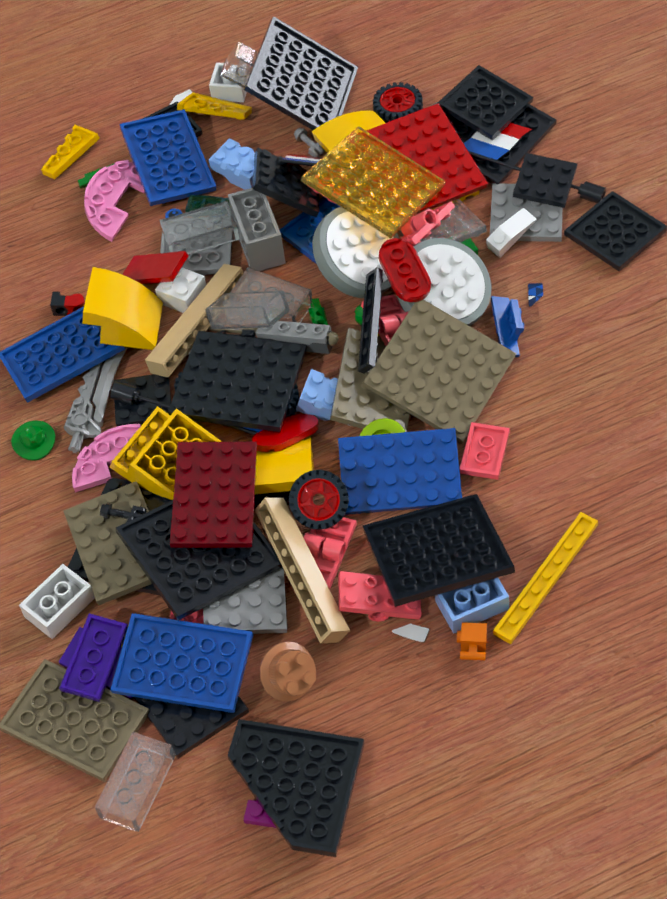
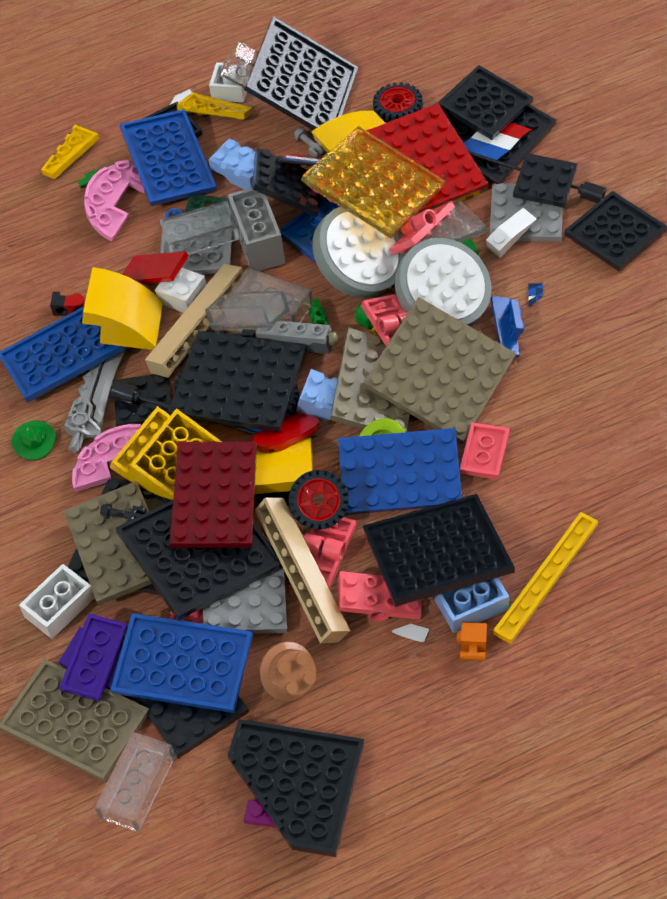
black plate [358,267,383,374] -> none
red tile [378,238,431,302] -> none

